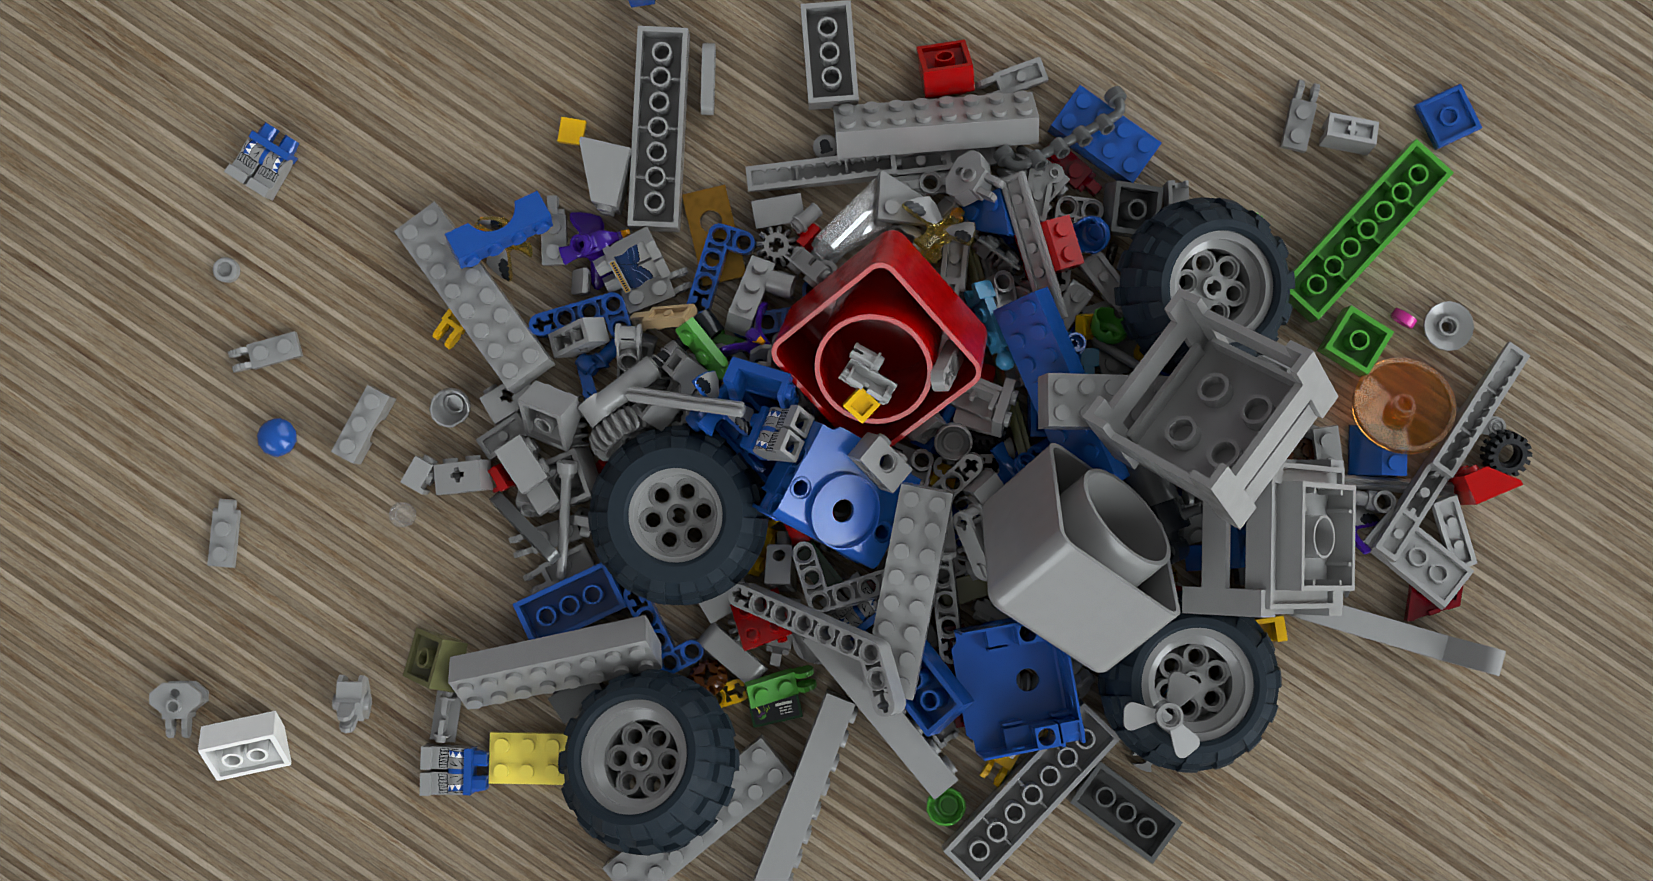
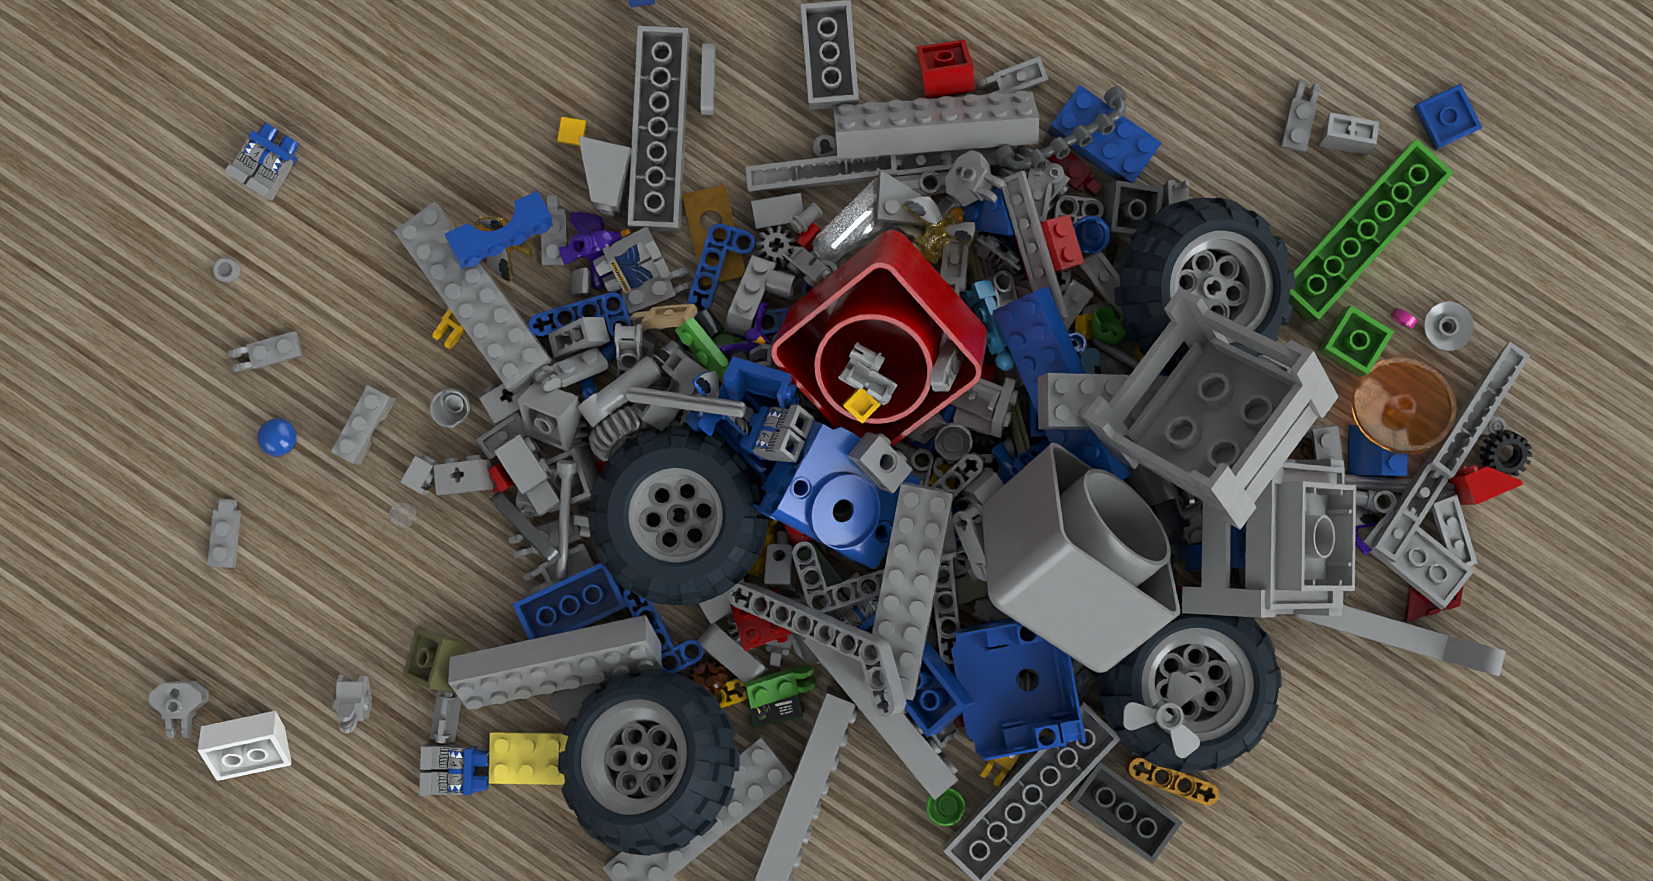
yellow panel [1255,614,1288,642] -> none
none -> light grey hinge [533,347,608,392]
none -> pearl gold beam [1125,755,1219,806]

